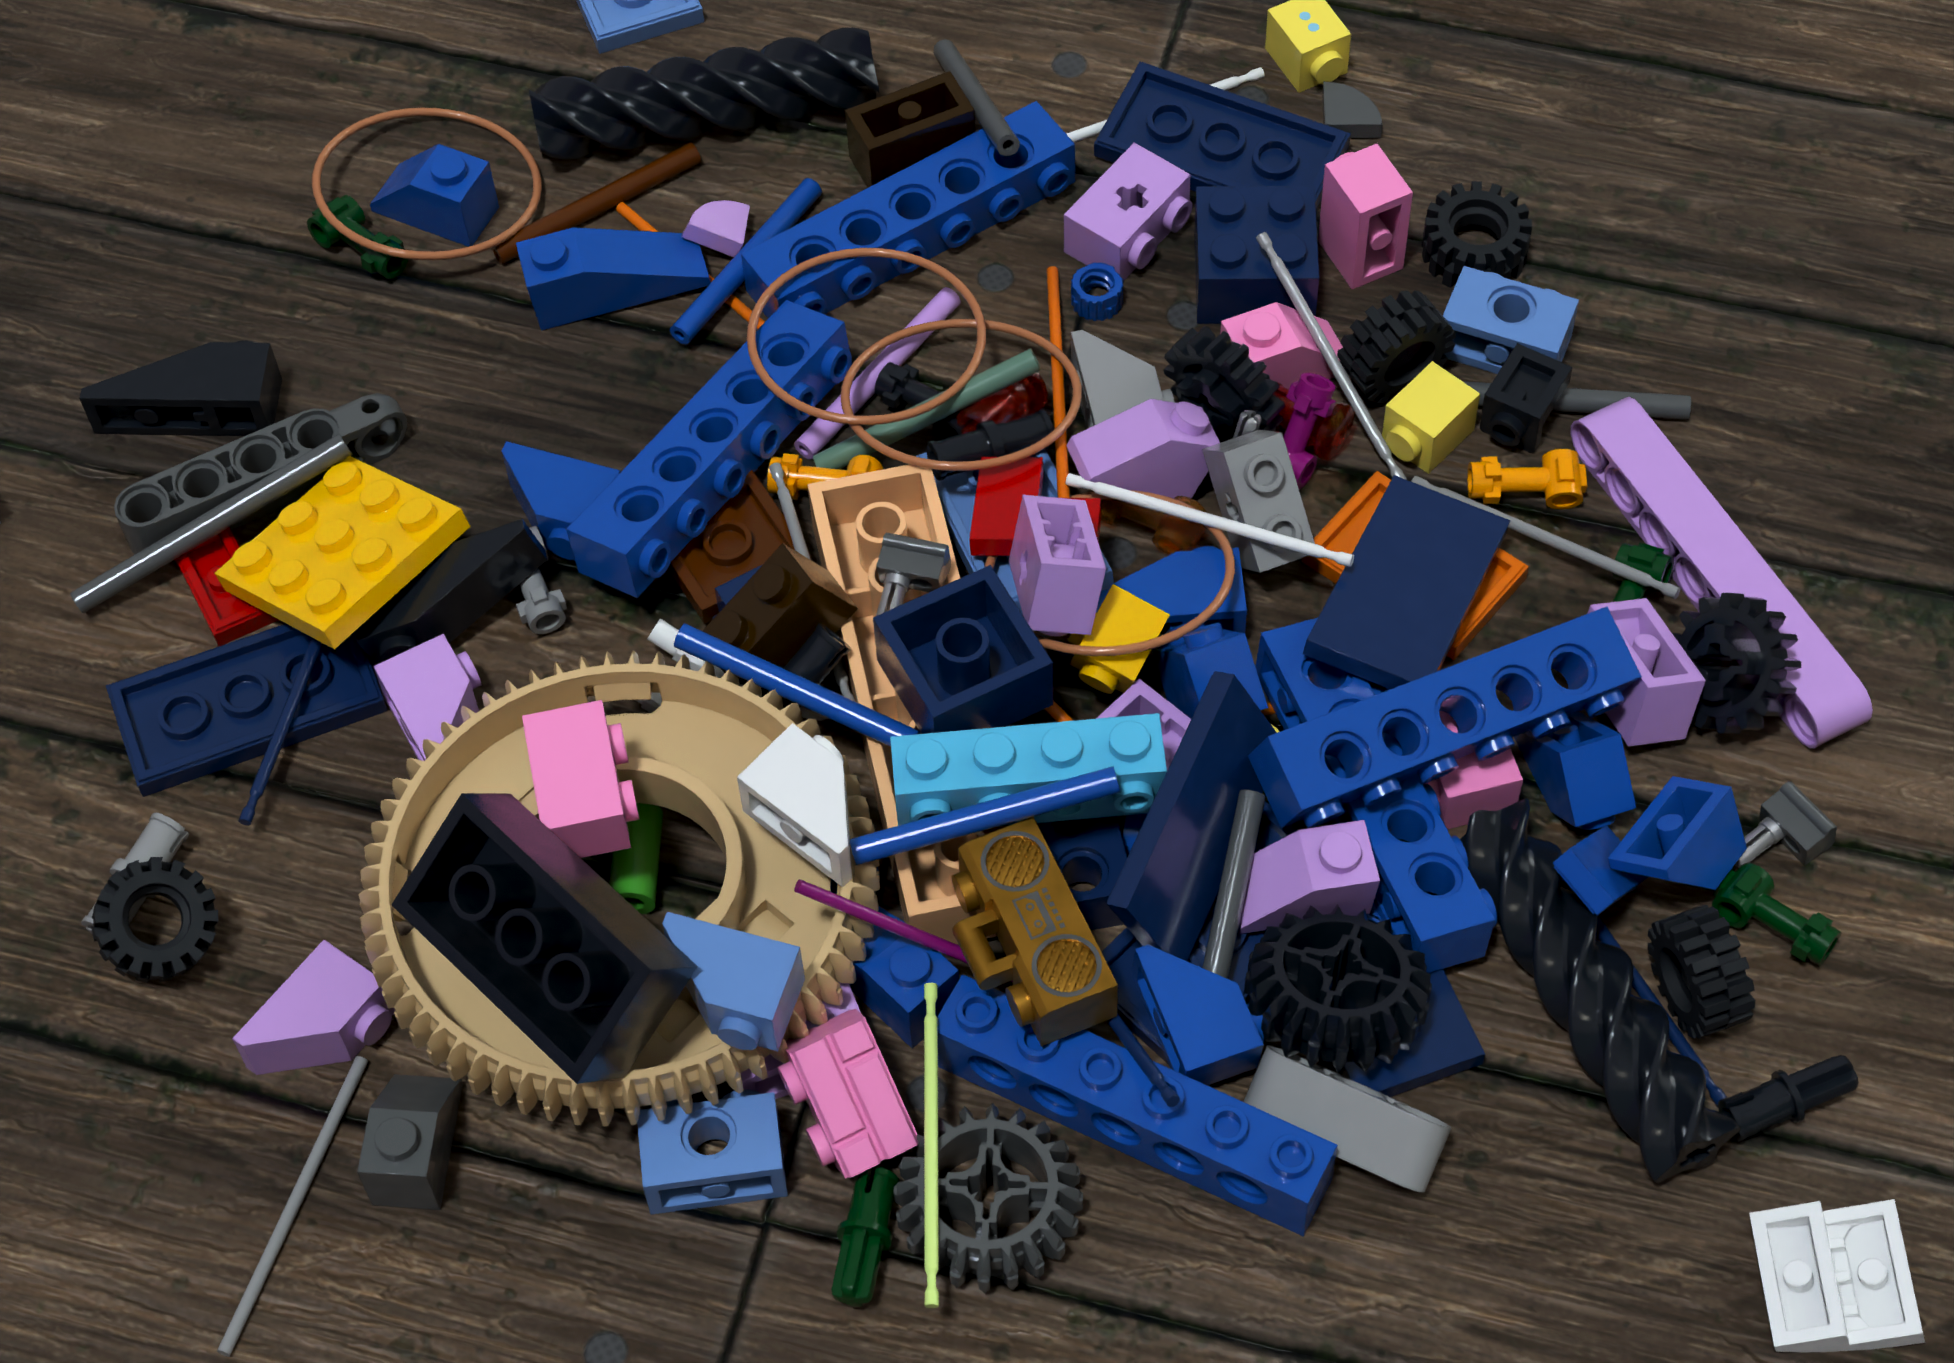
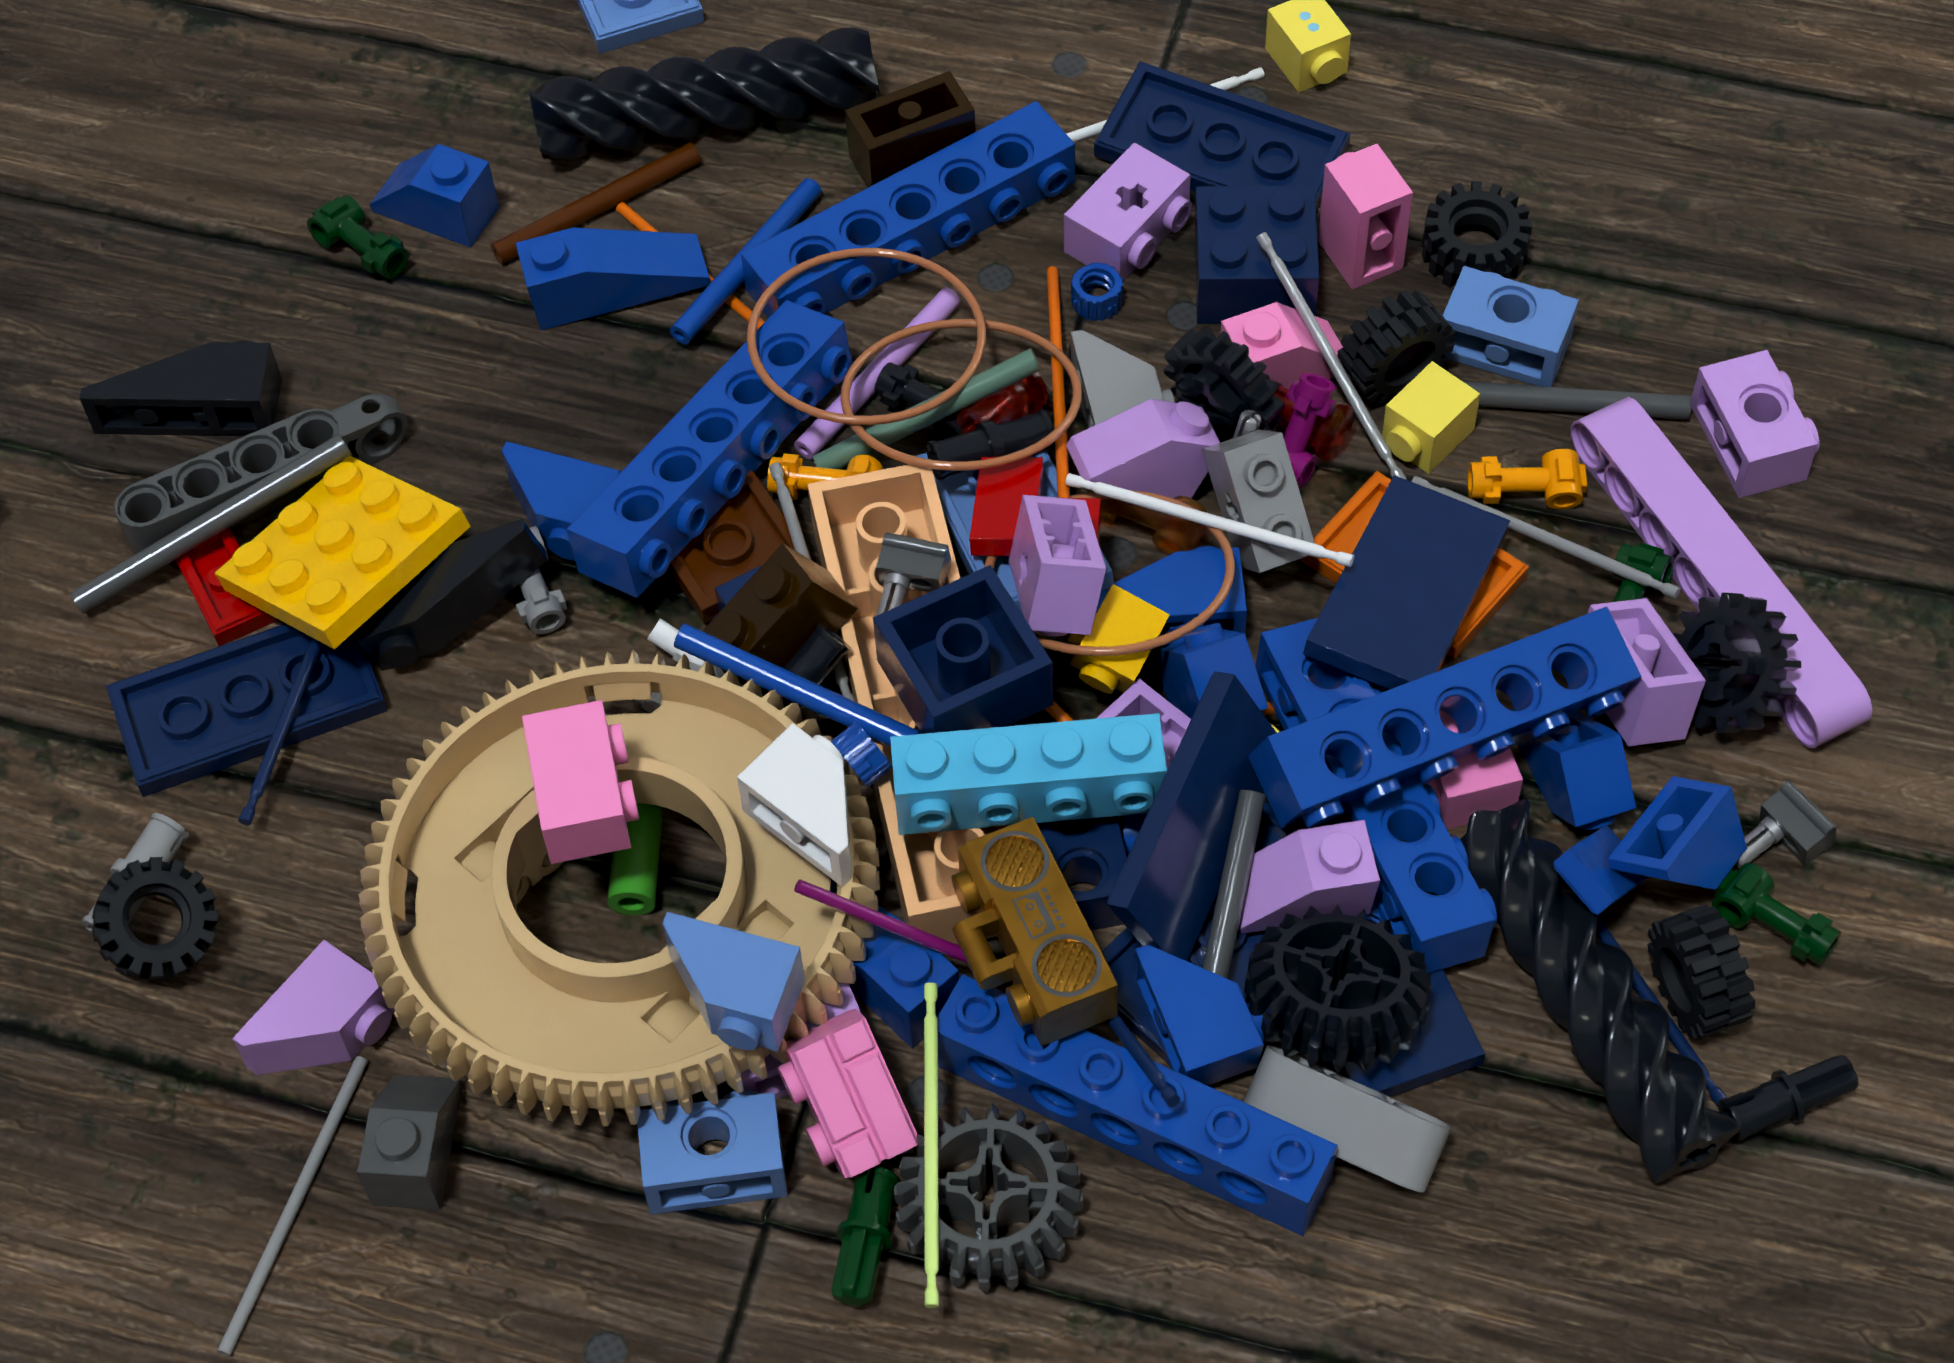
nougat piece [312,108,542,260] -> none
lavender slope [374,634,482,761] -> none
black brick [391,793,698,1084] -> none
lavender tile [682,200,750,257] -> none
blue piece [849,766,1121,865] -> none
dark grey piece [933,39,1020,156] -> none
dark grey tile [1322,81,1383,138] -> none
black bracket [1480,343,1573,453] -> none
white slope [1749,1199,1925,1353] -> none
none -> blue axle [831,722,893,787]
none -> lavender brick [1691,350,1819,498]

